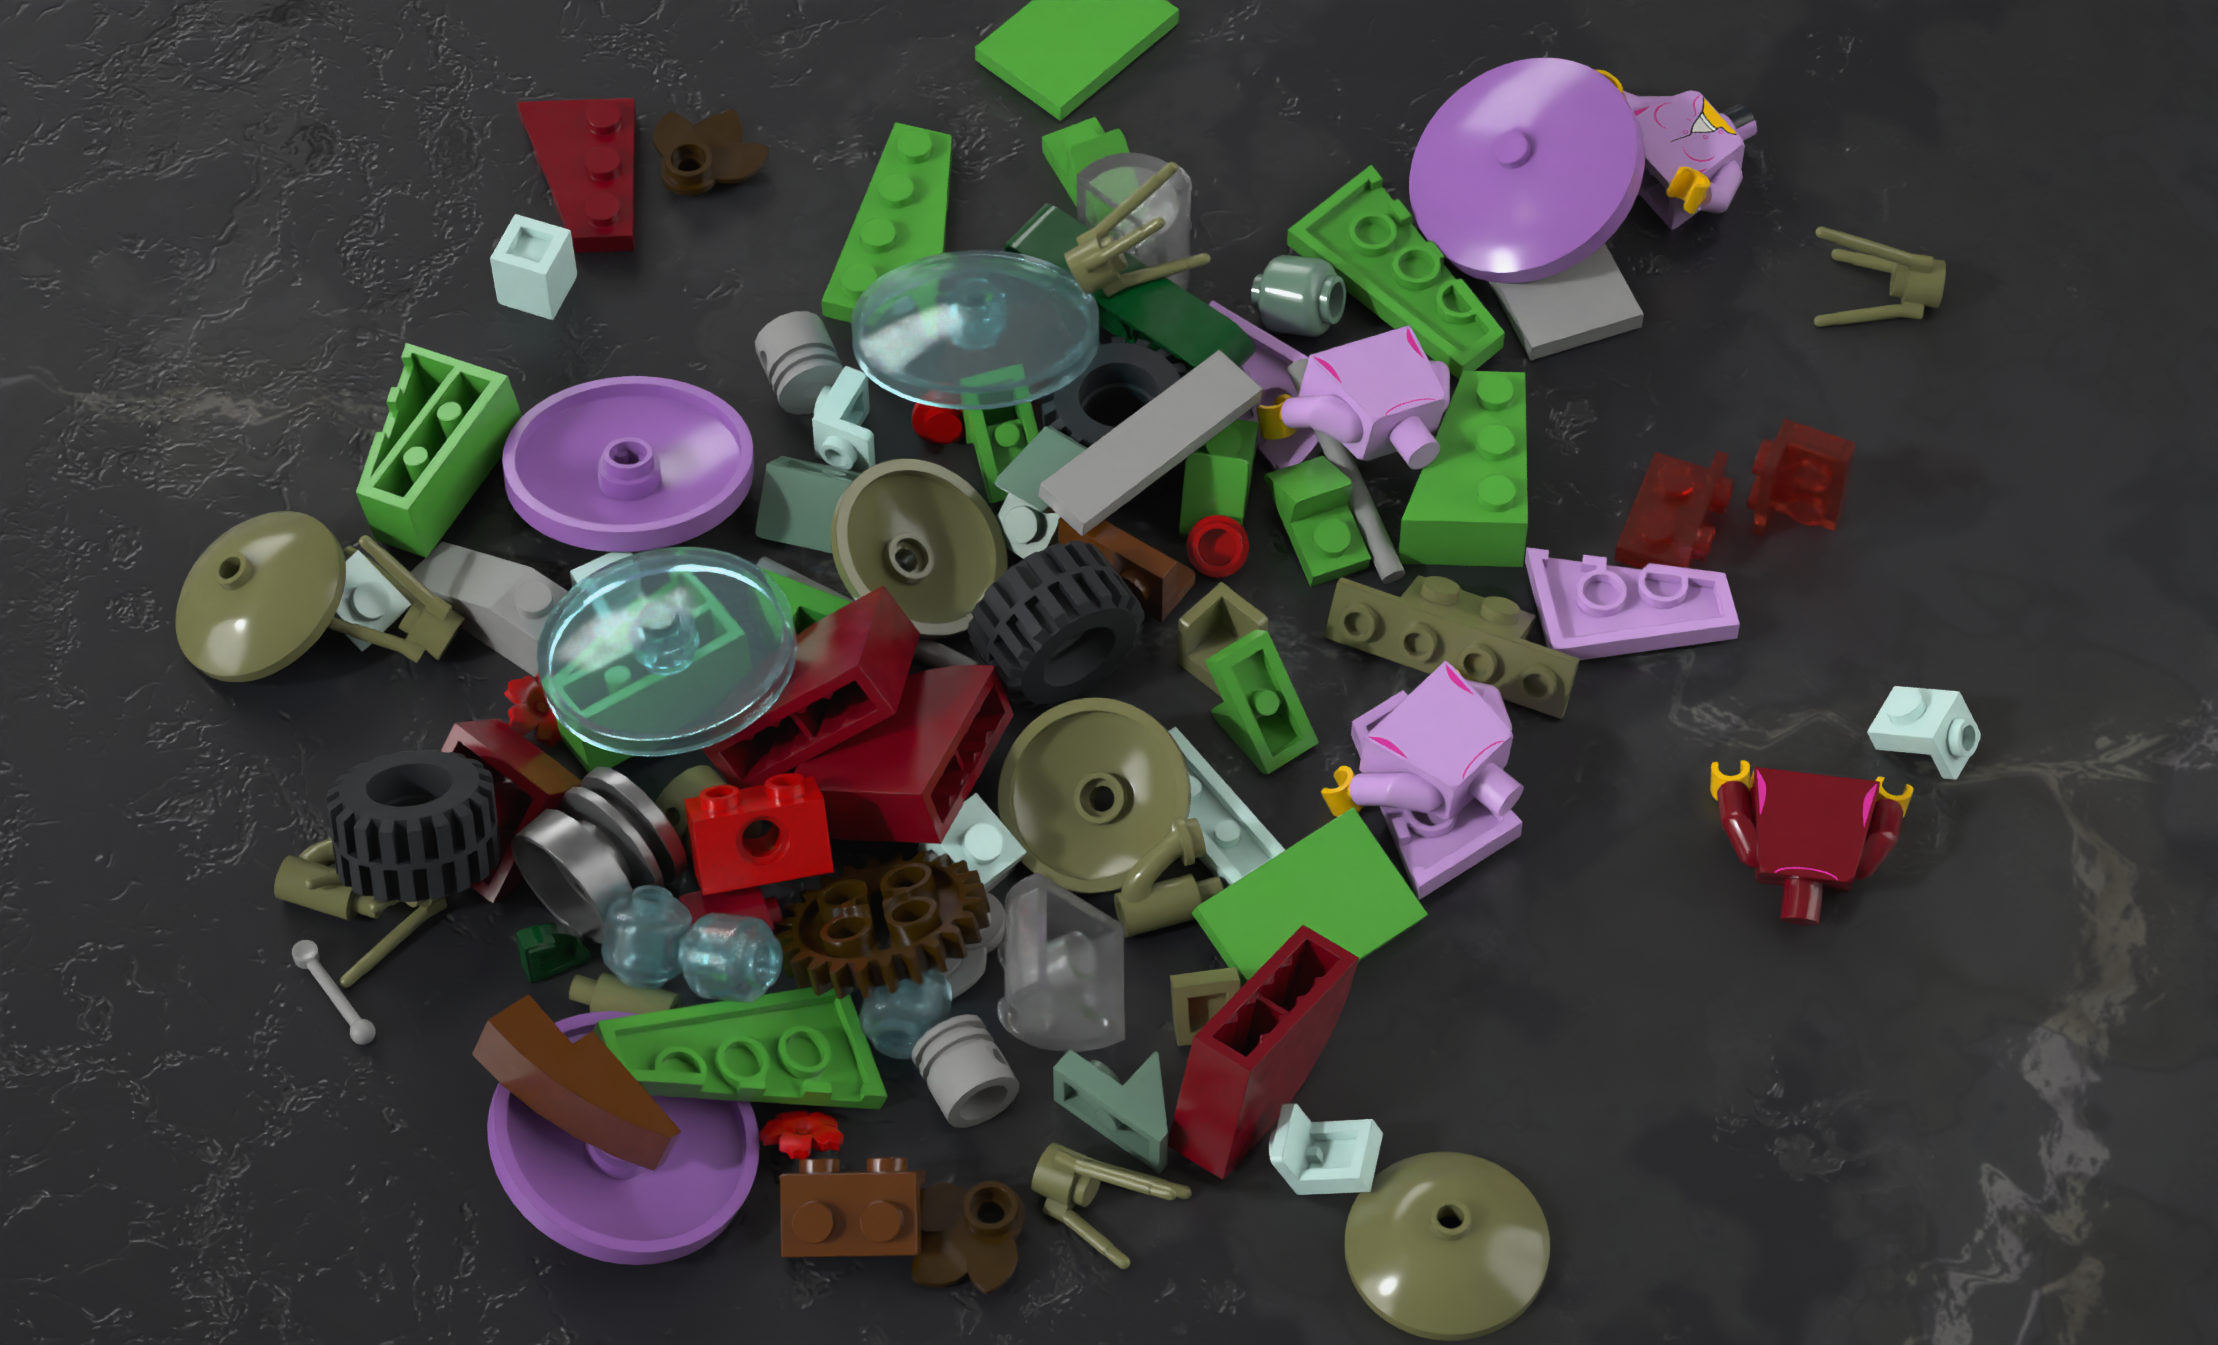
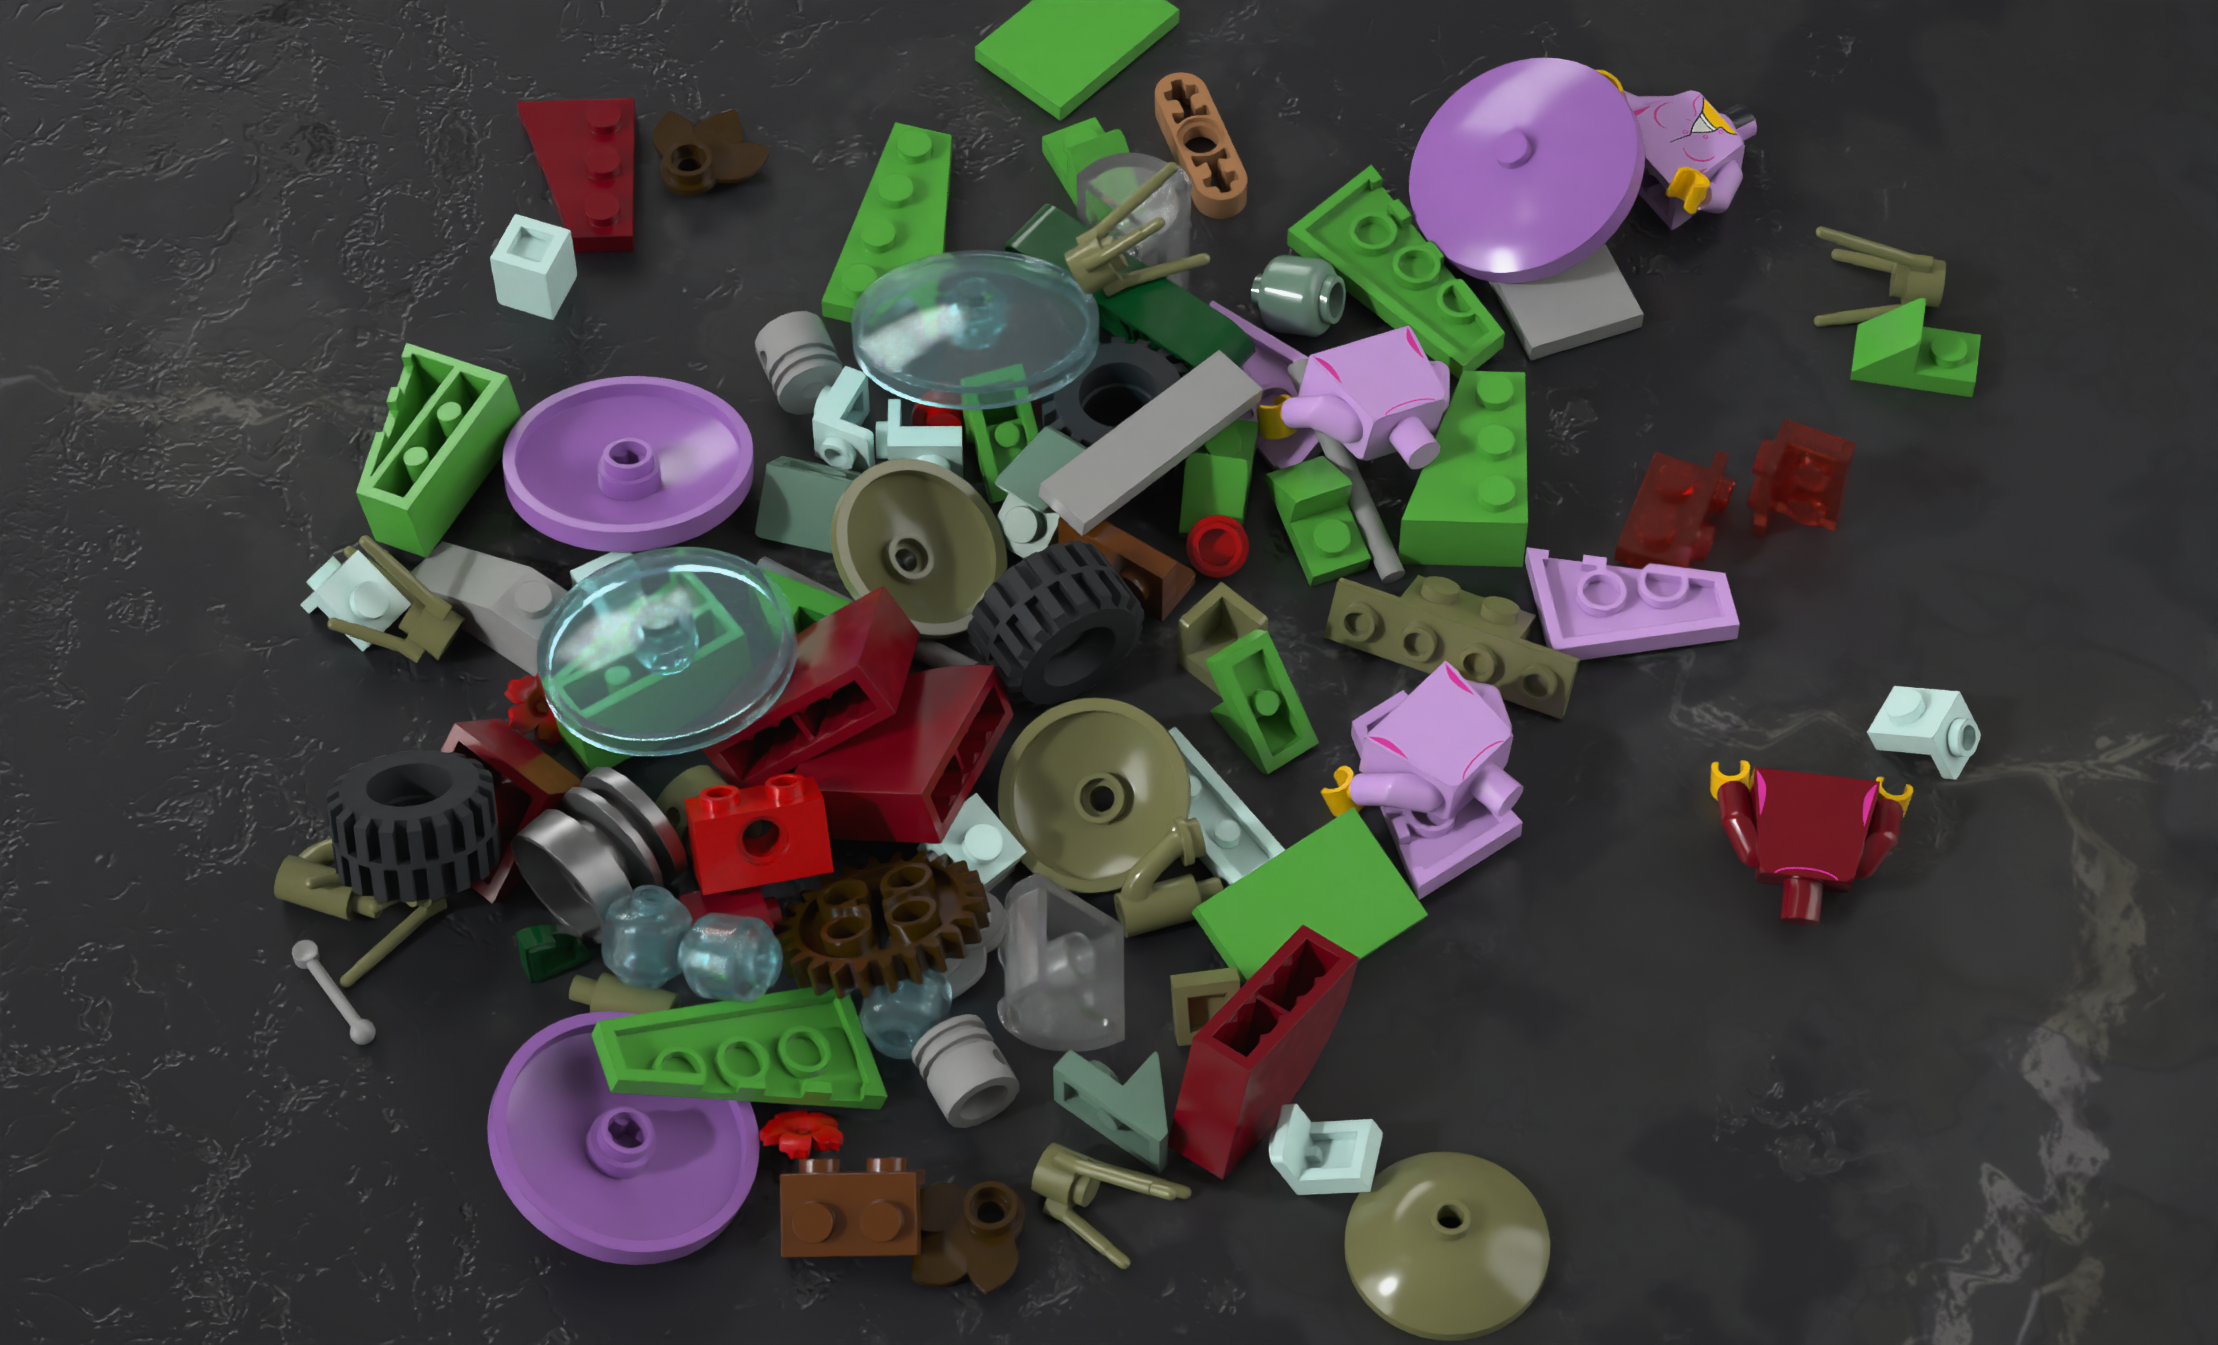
olive dish [175,511,346,682] -> none
reddish brown slope [472,994,682,1171] -> none
none -> light aqua bracket [876,399,964,479]
none -> medium nougat beam [1155,72,1248,219]
none -> bright green slope [1850,298,1981,397]

